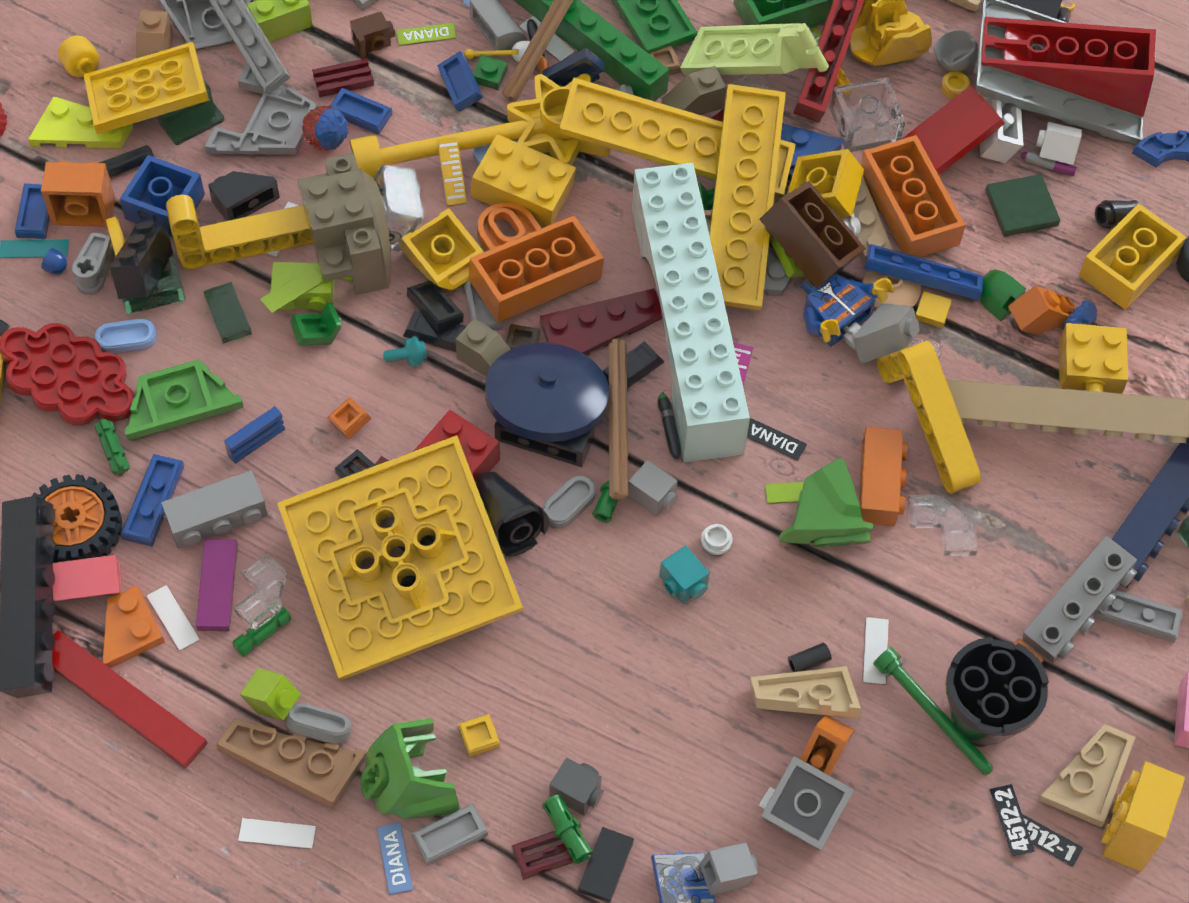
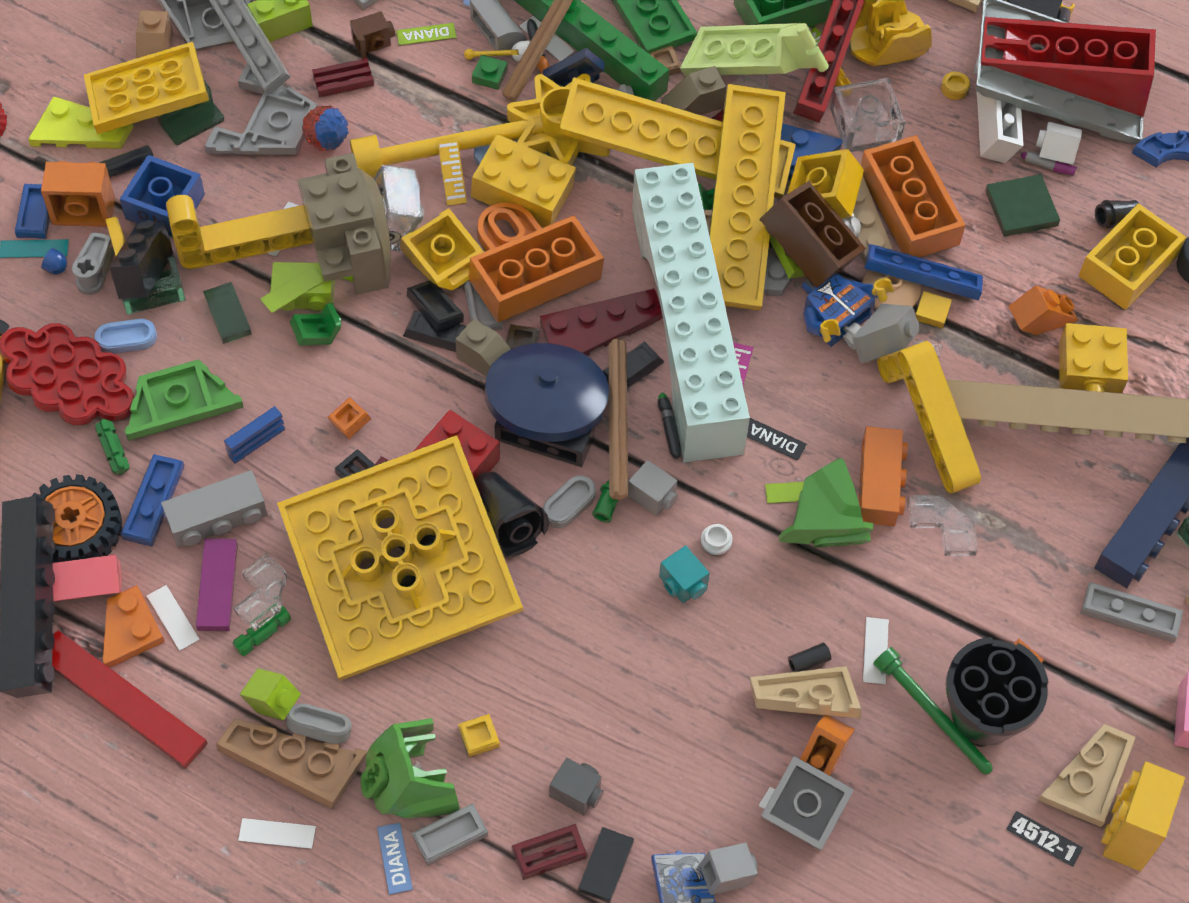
yellow head [57,35,100,78] -> none
black slope [208,171,280,221] -> none
blue tile [328,88,392,134] -> none
teal plate [383,336,427,366] -> none
blue tile [437,51,483,112] -> none
green pin [542,794,593,864] -> none
red tile [902,85,1005,175] -> none
light grey hair [934,30,979,72] -> none
green brick [980,269,1026,321] -> none
black sticker [990,784,1035,857] -> none
light grey brick [1022,536,1137,663] -> none
blue piece [1063,300,1097,327] -> none

